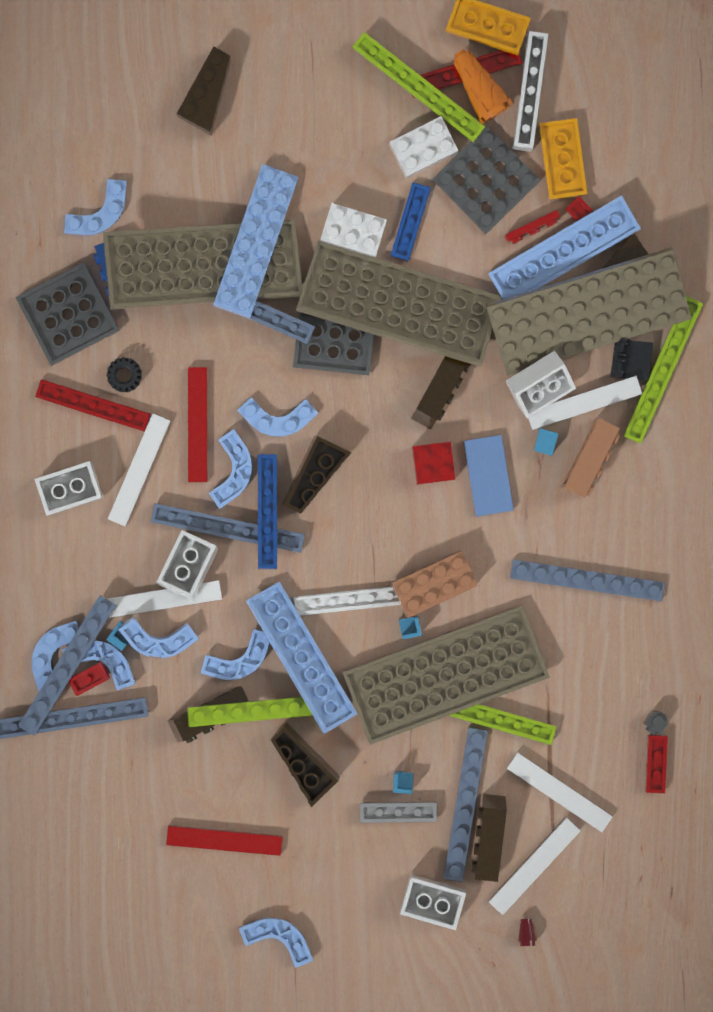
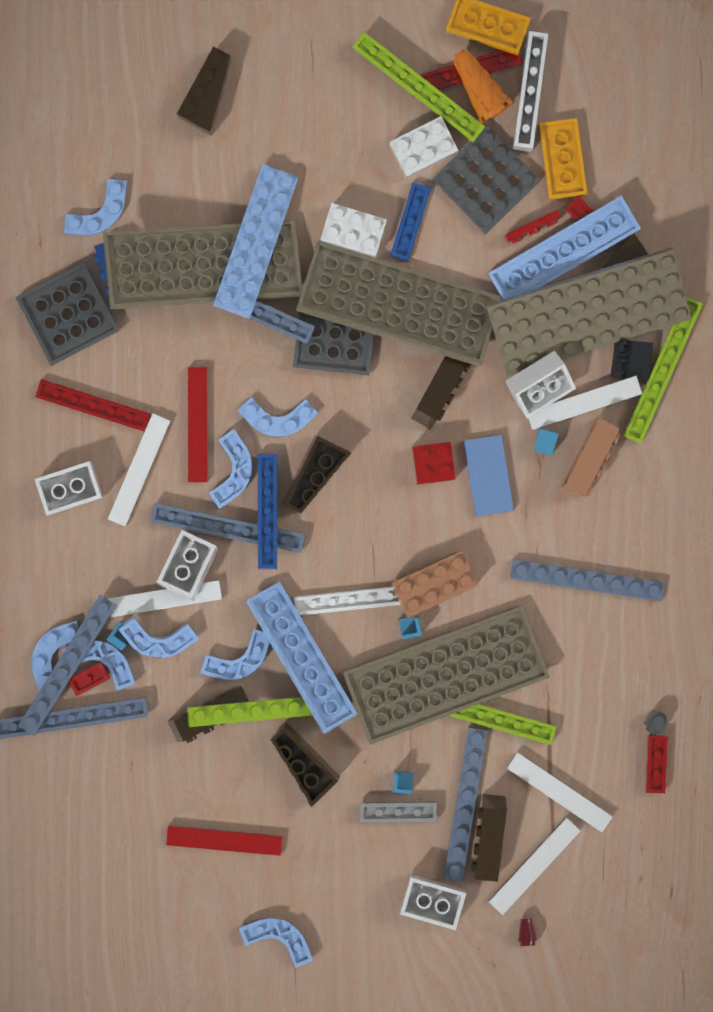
black tyre [106,357,142,392] -> none

